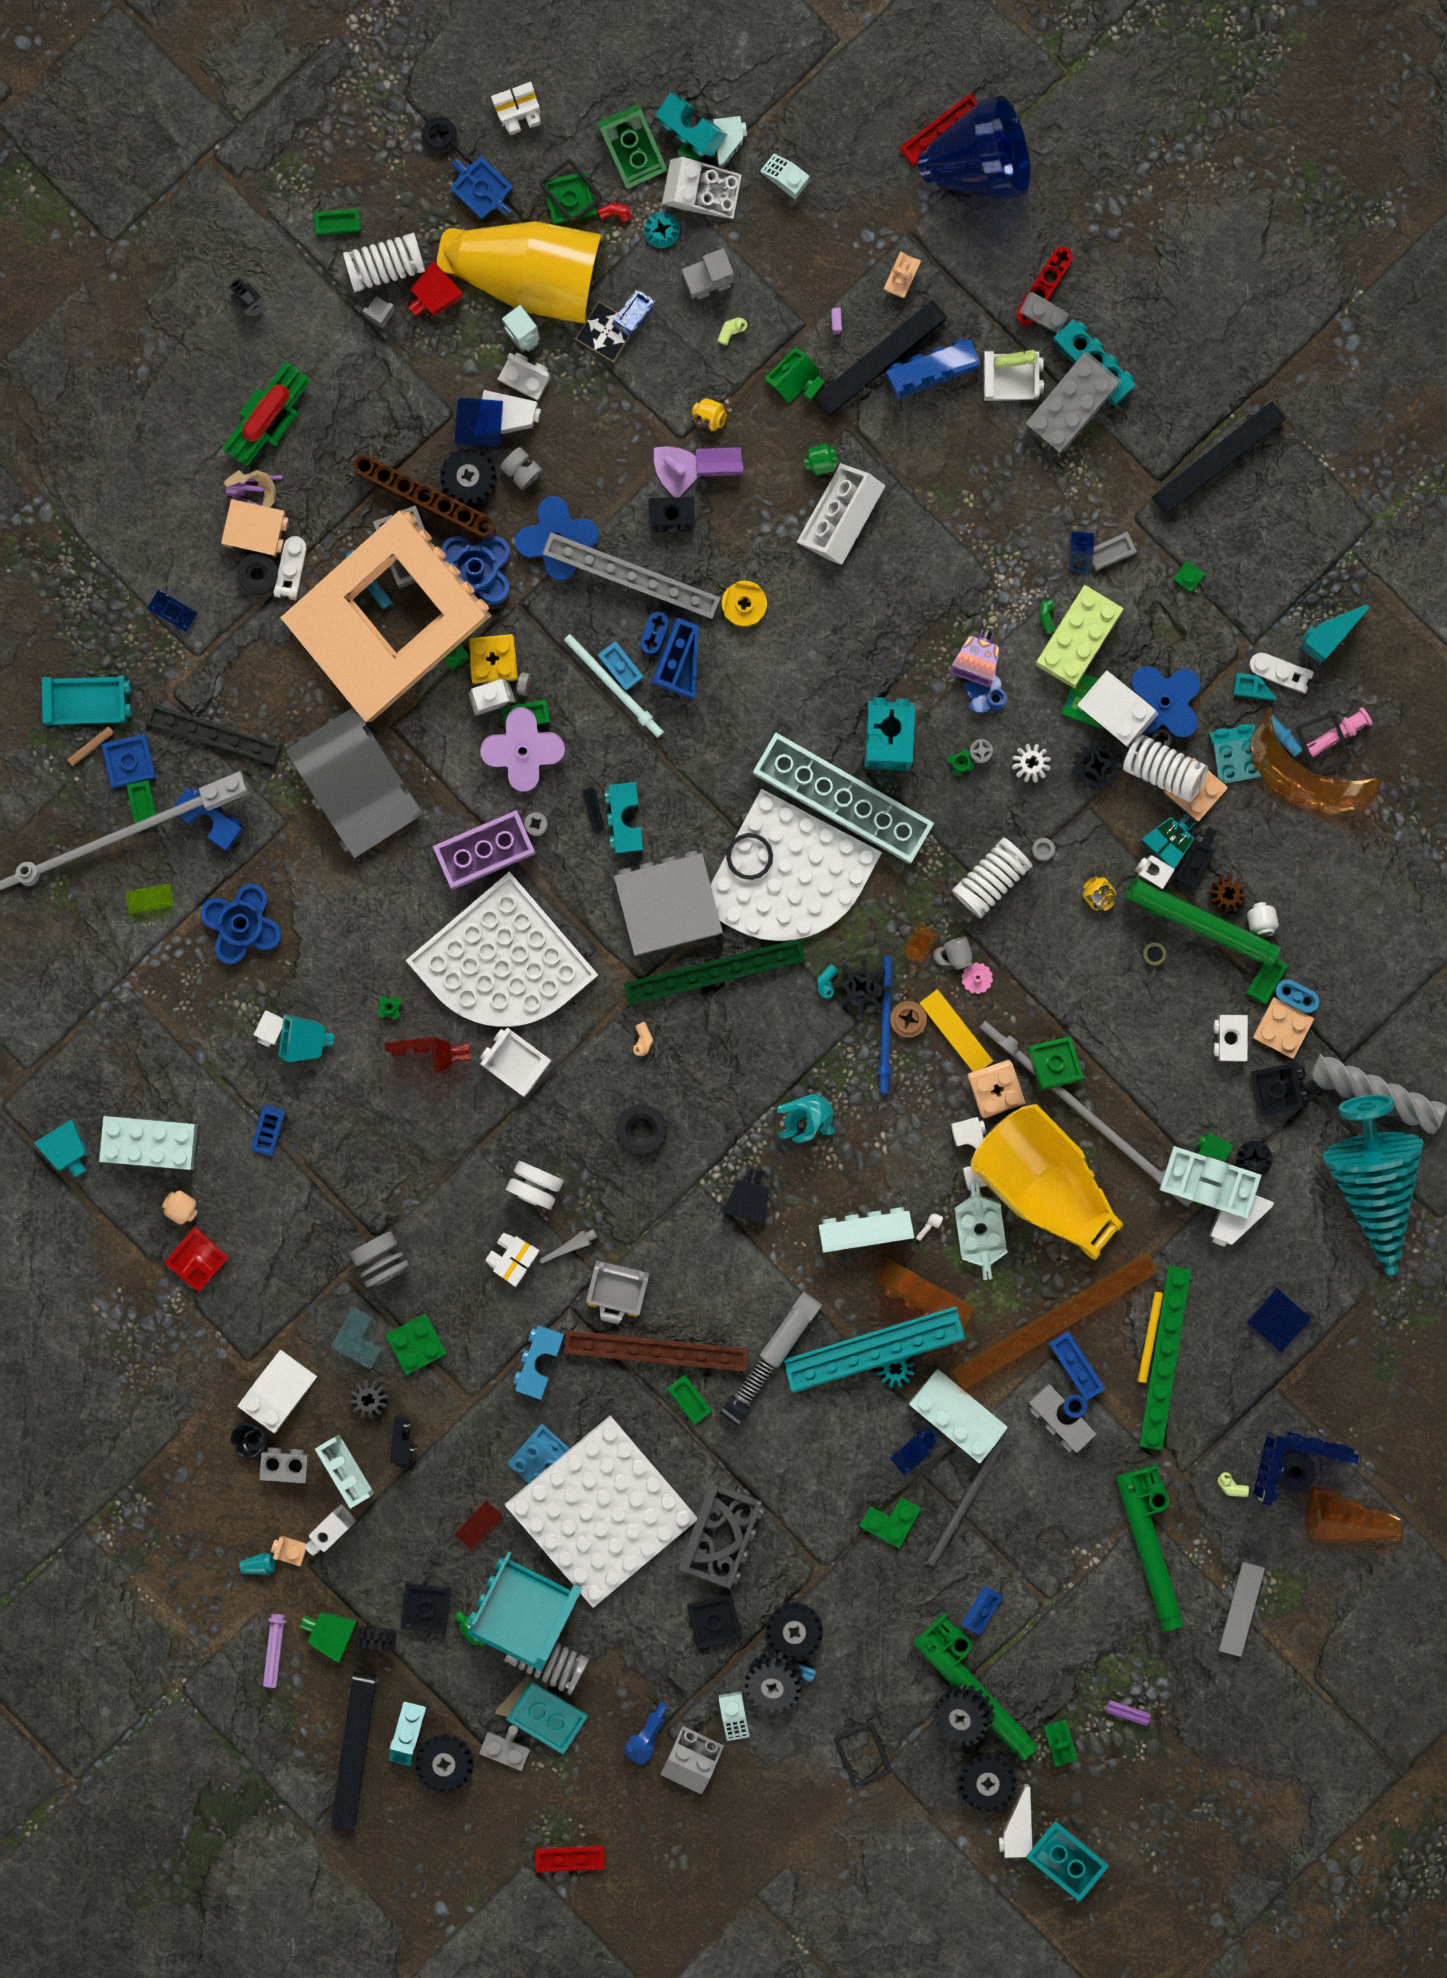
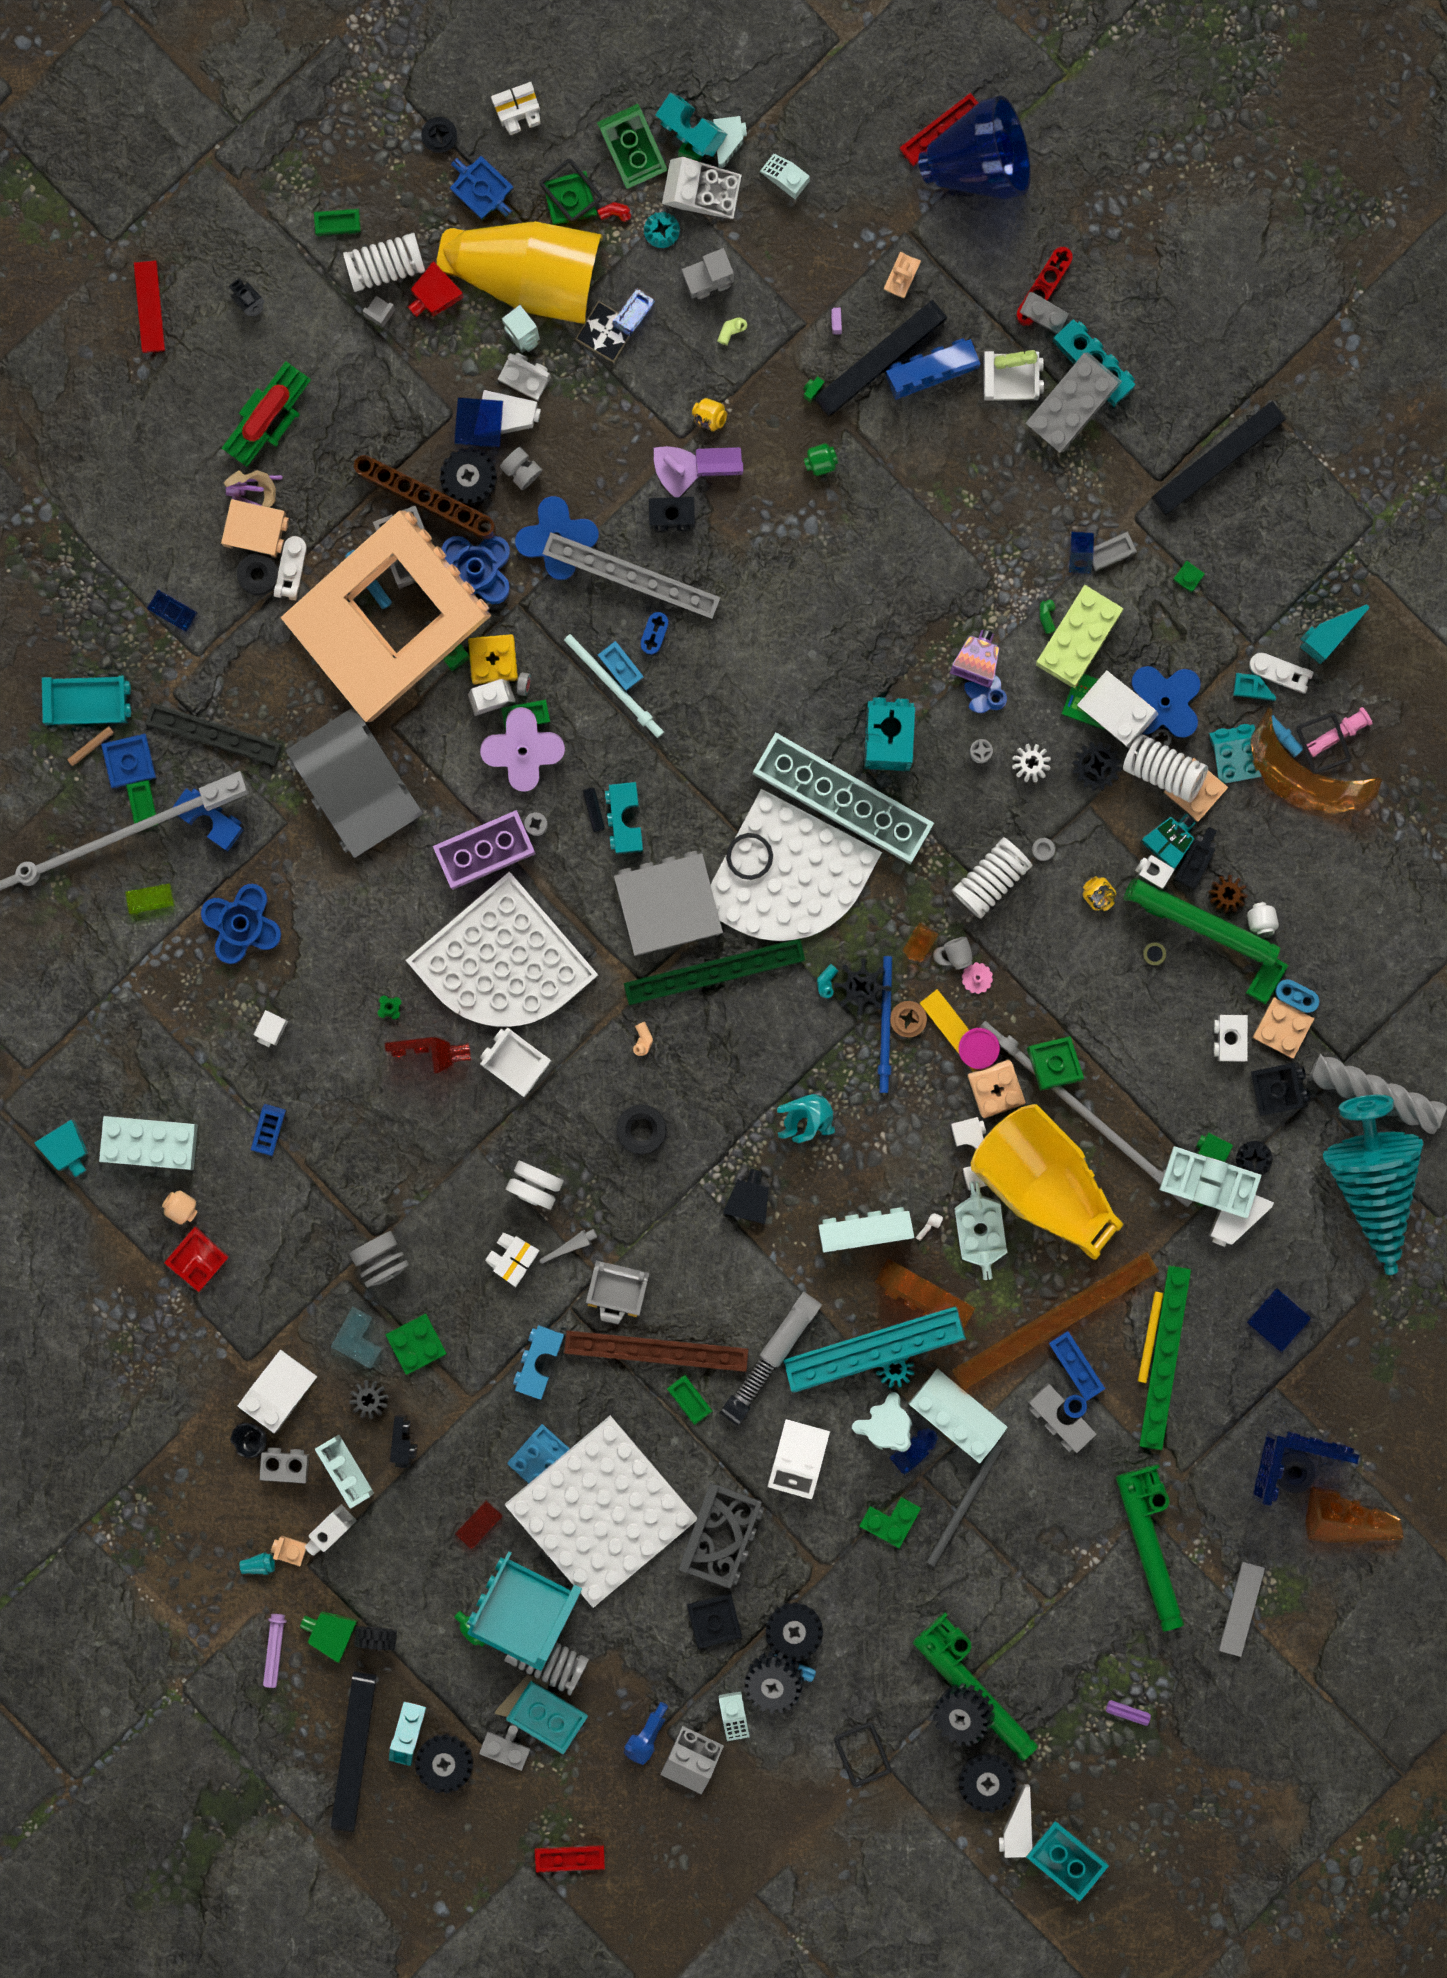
teal torso [278,1014,334,1062] -> none
black plate [400,1582,452,1634] -> none
blue wedge [650,618,699,699] -> none
yellow plate [722,581,767,627] -> none
green panel [764,347,820,403] -> none
white slope [797,463,885,565] -> none
green plate [948,750,974,776] -> none
blue plate [961,1585,1004,1635] -> none
green hips [1044,1719,1078,1766] -> none
yellowish green arm [1218,1472,1249,1497] -> none
none -> red tile [134,260,165,353]
none -> white slope [767,1419,830,1499]
none -> light aqua tile [852,1392,912,1452]
none -> dark pink piece [959,1028,1000,1069]

